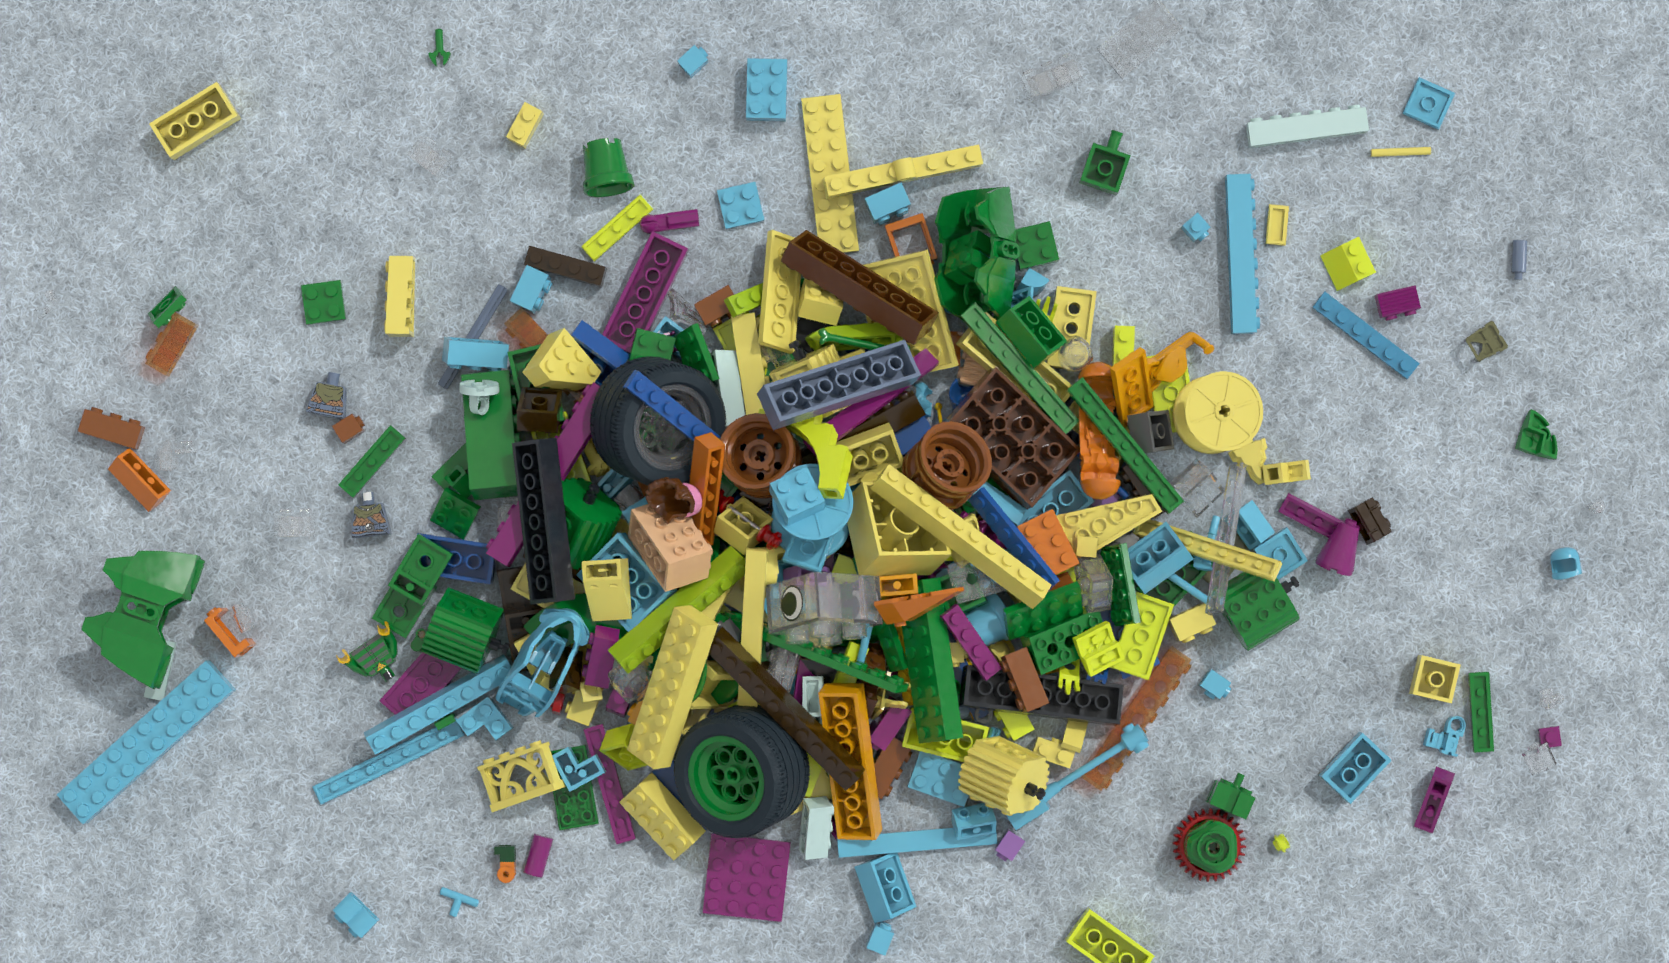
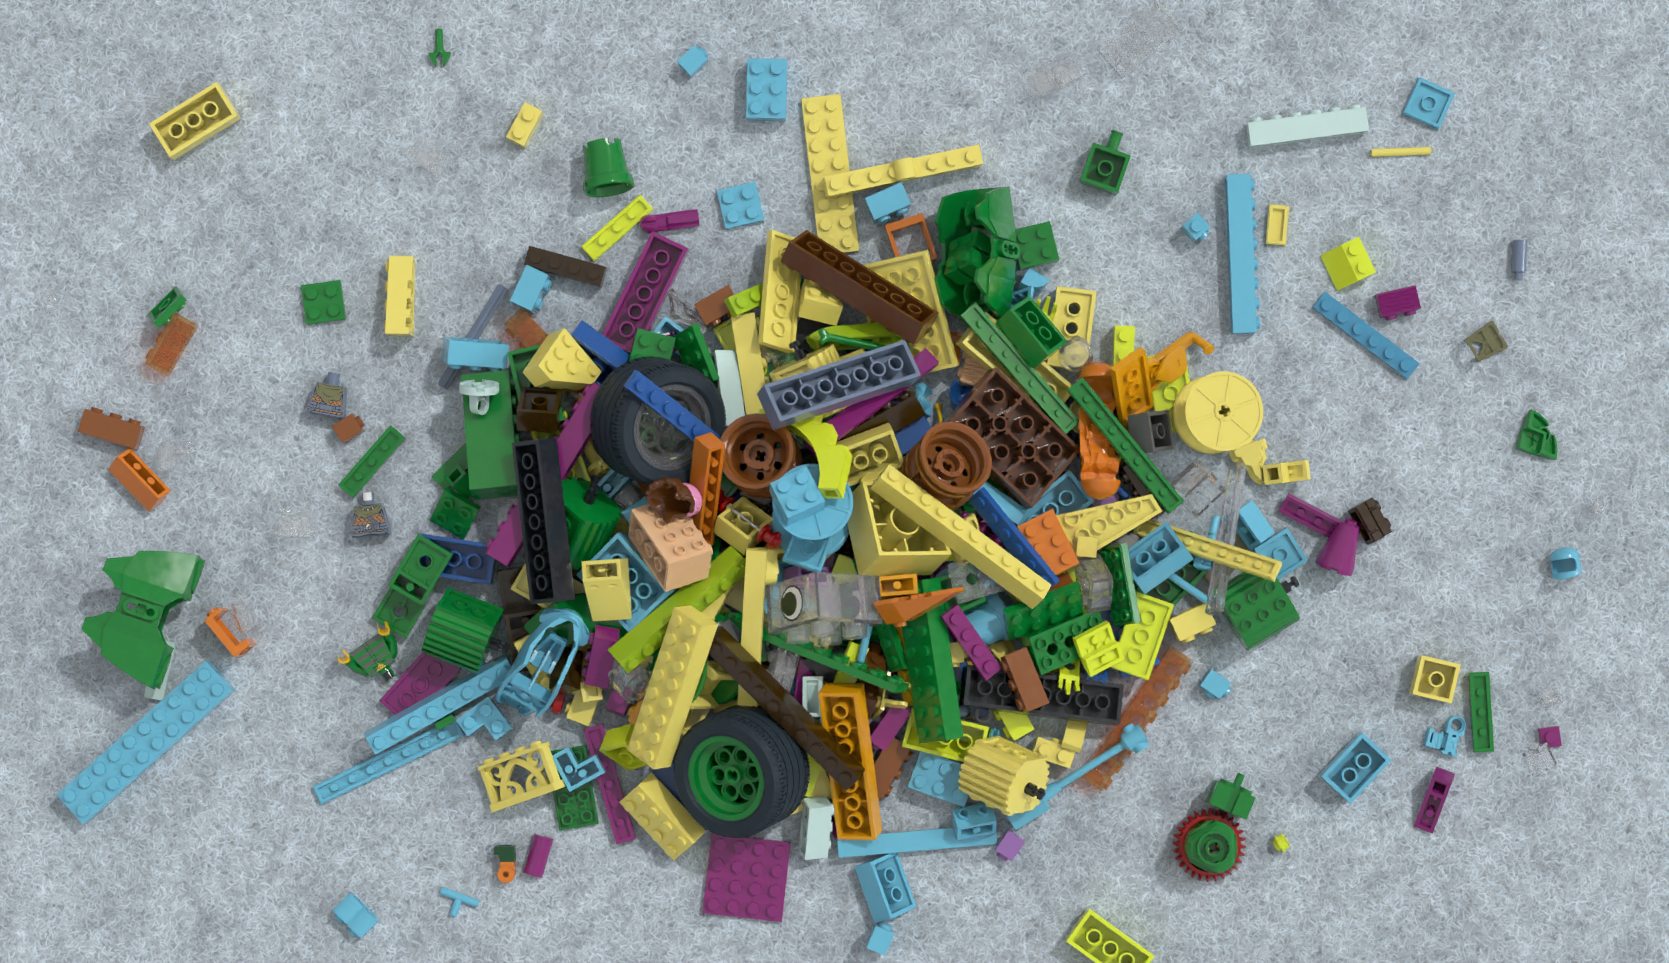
green piece [410,628,427,652] -> none

